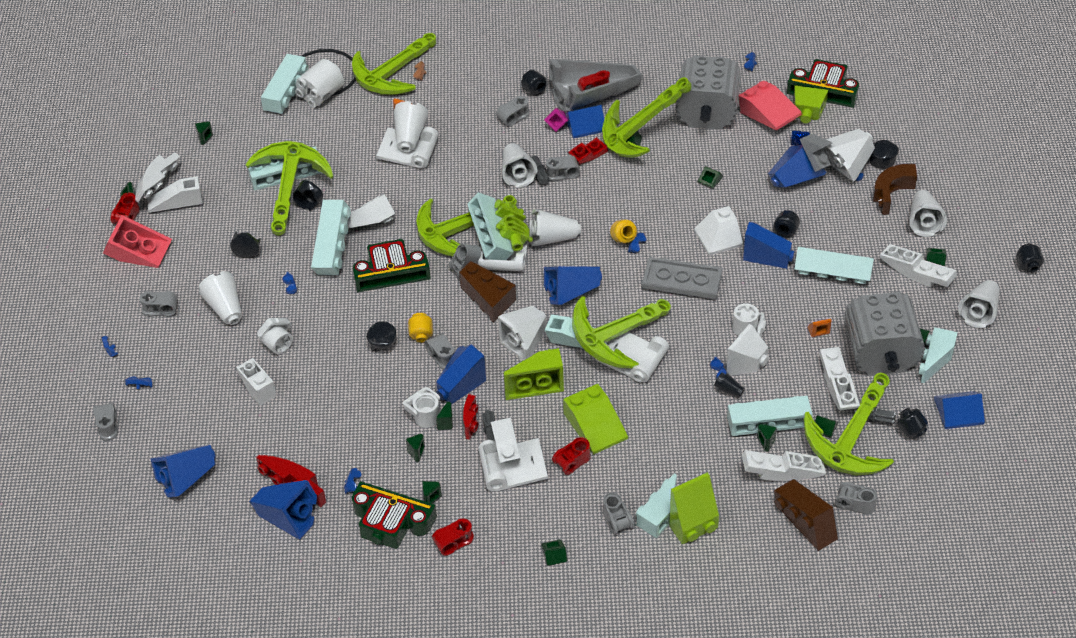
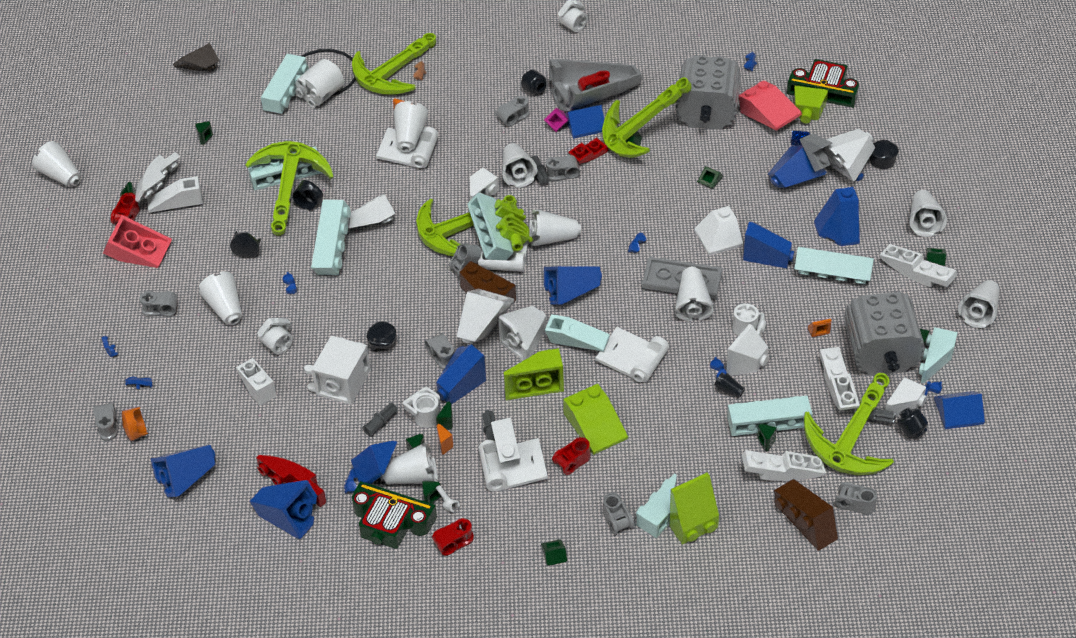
brick [353,239,431,293] -> none
yellow head [408,313,433,343] -> none
red slope [463,394,479,440] -> none
lime piece [572,296,671,368] -> none
yellow head [610,219,637,243] -> none
black head [774,210,800,237] -> none
dark green slope [815,415,838,438] -> none
reddish brown arch [873,164,917,215] -> none
black head [1016,243,1044,272] -> none
none -> white cone [32,141,81,187]
none -> orange hair [122,407,148,441]
none -> dark brown slope [173,43,220,71]
none -> white container [304,336,371,405]
none -> blue slope [351,440,397,484]
none -> dark grey axle [362,403,398,436]
none -> white cone [380,443,438,484]
none -> white hand [436,485,460,512]
none -> orange slope [437,424,453,455]
none -> white slope [457,289,514,344]
none -> white slope [470,168,499,200]
none -> white piece [558,0,588,32]
none -> white cone [675,266,714,321]
none -> blue slope [814,187,860,246]
none -> white slope [885,377,927,416]
none -> blue piece [925,381,942,396]

